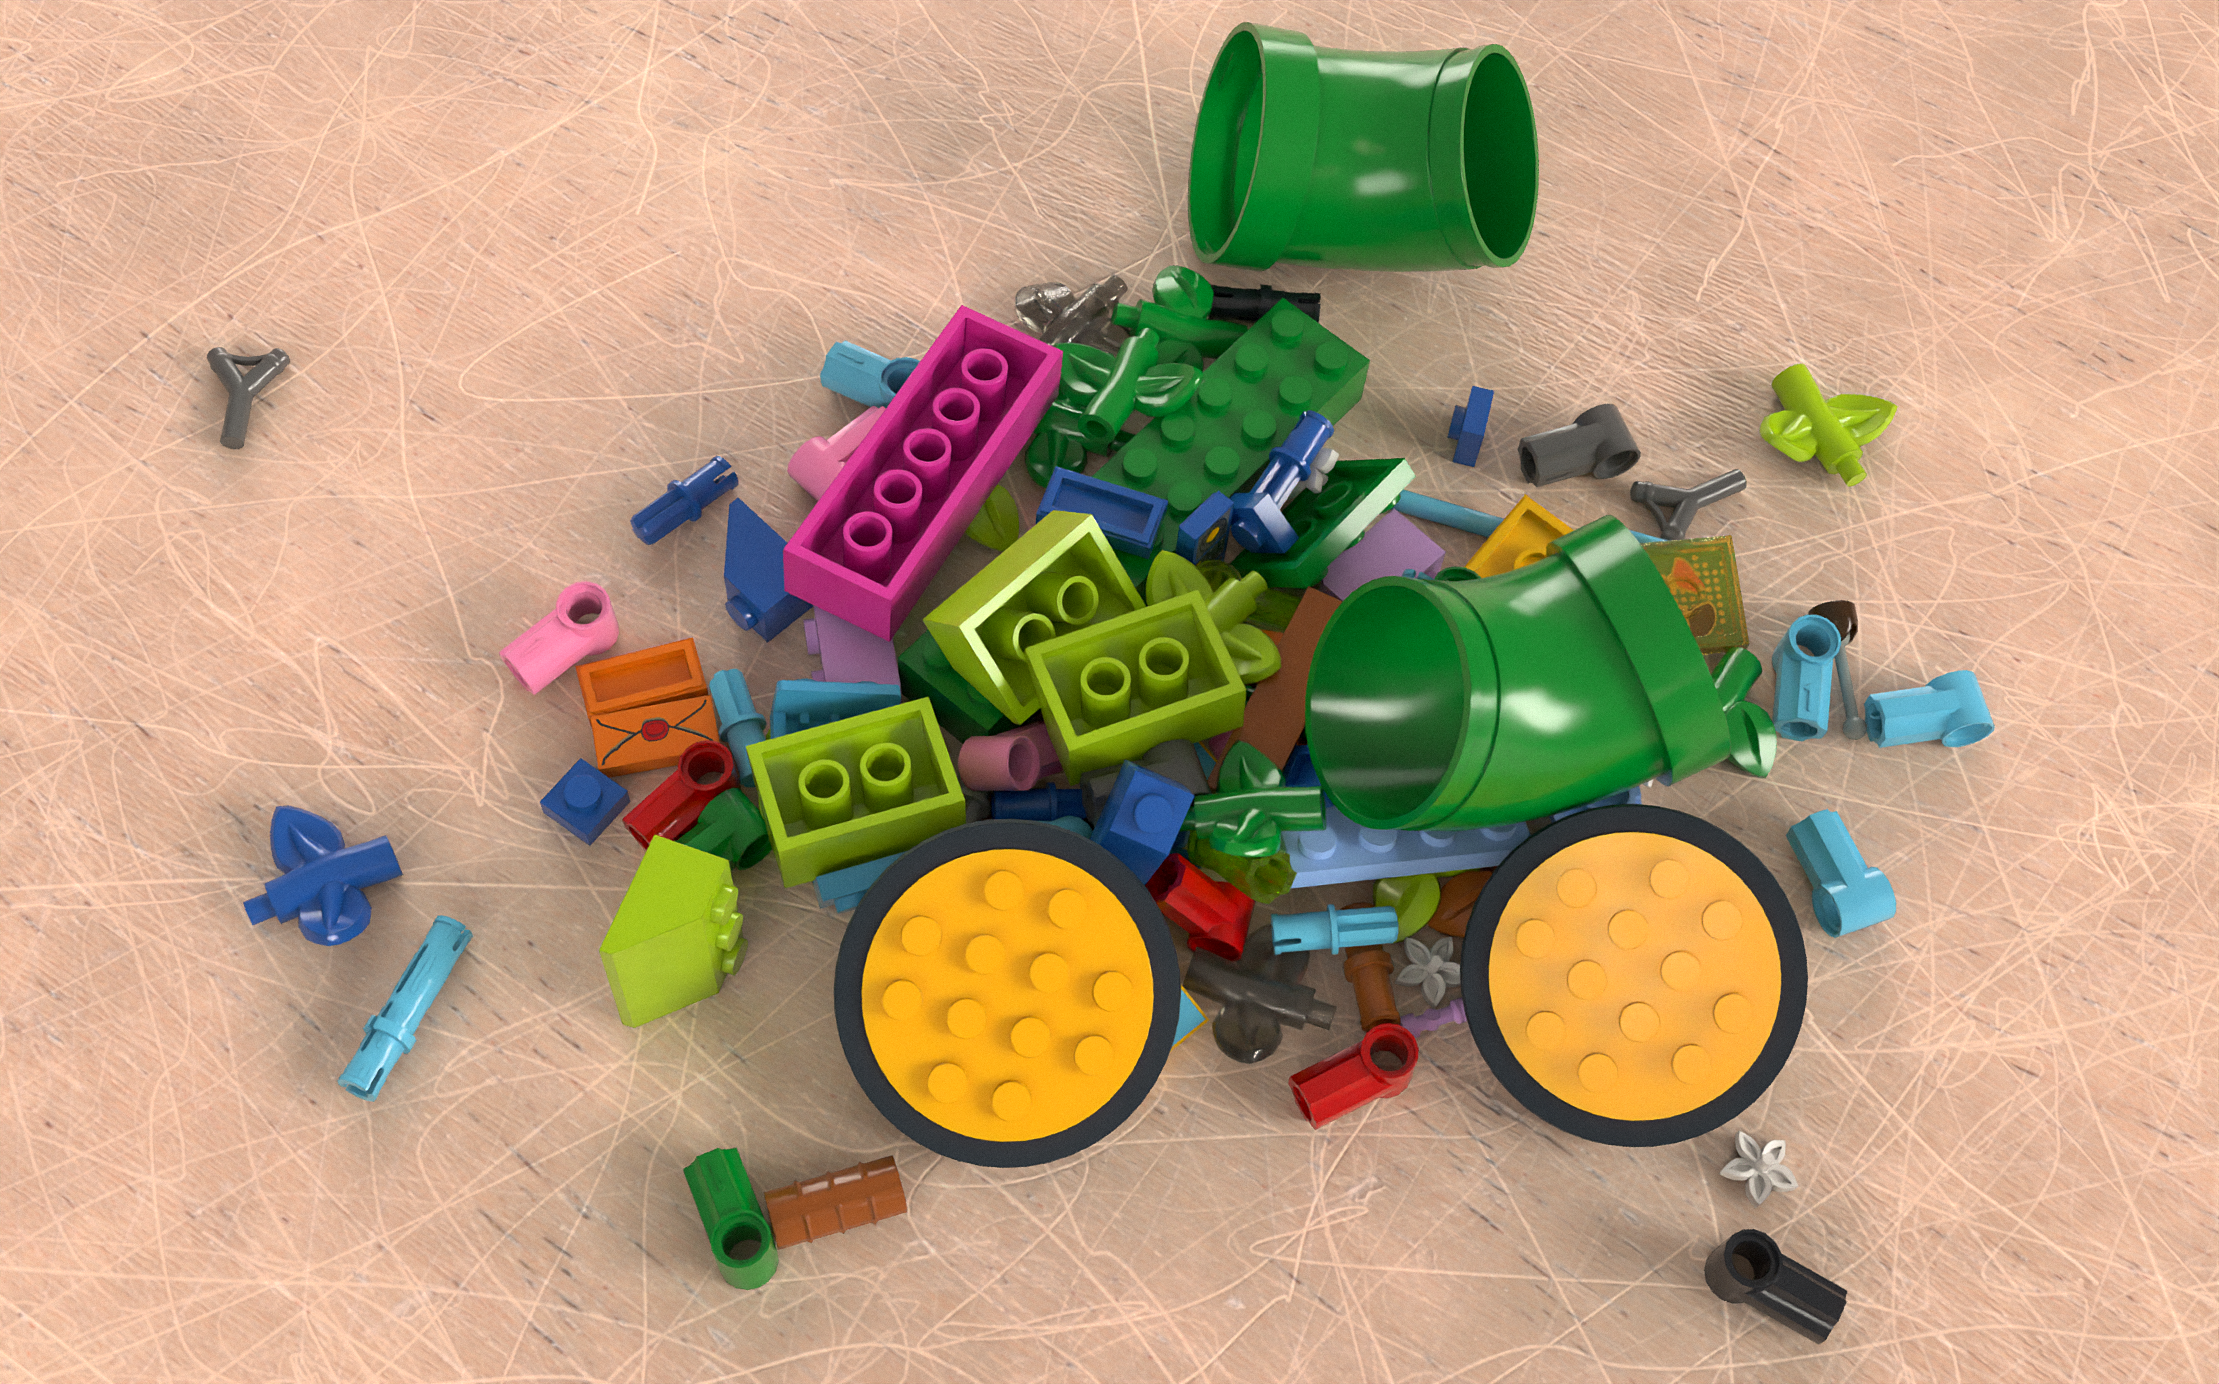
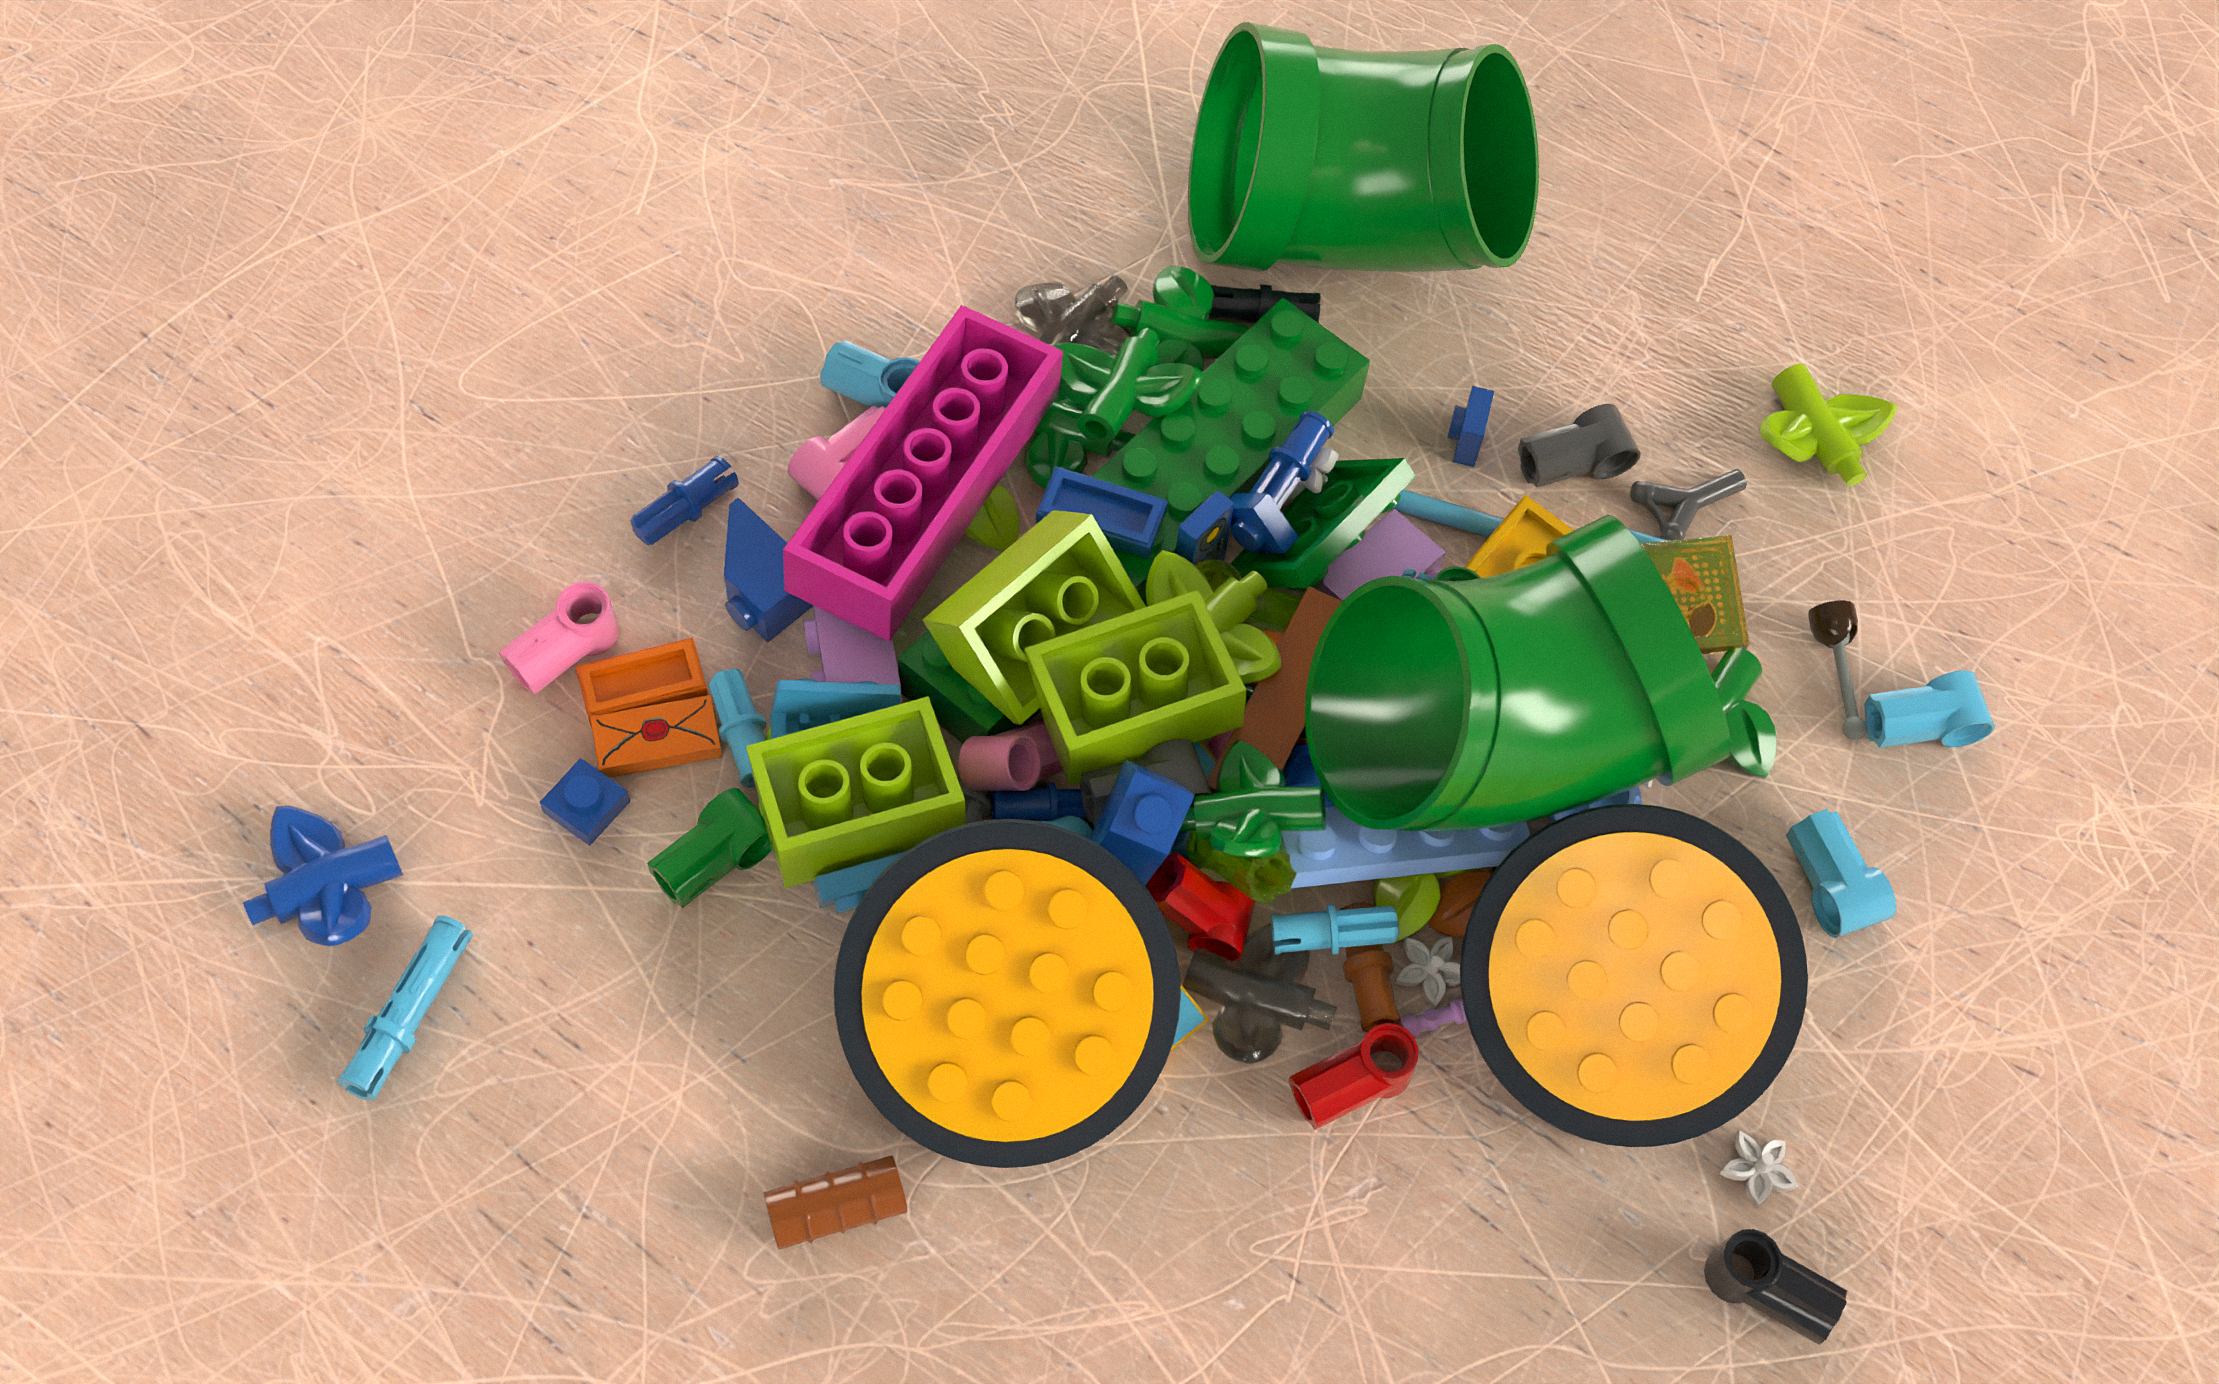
dark grey piece [207,347,290,449] -> none
lime slope [599,835,748,1028] -> none
red piece [622,740,741,851] -> none
green piece [683,1148,779,1290] -> none
medium azure piece [1772,615,1841,742] -> none

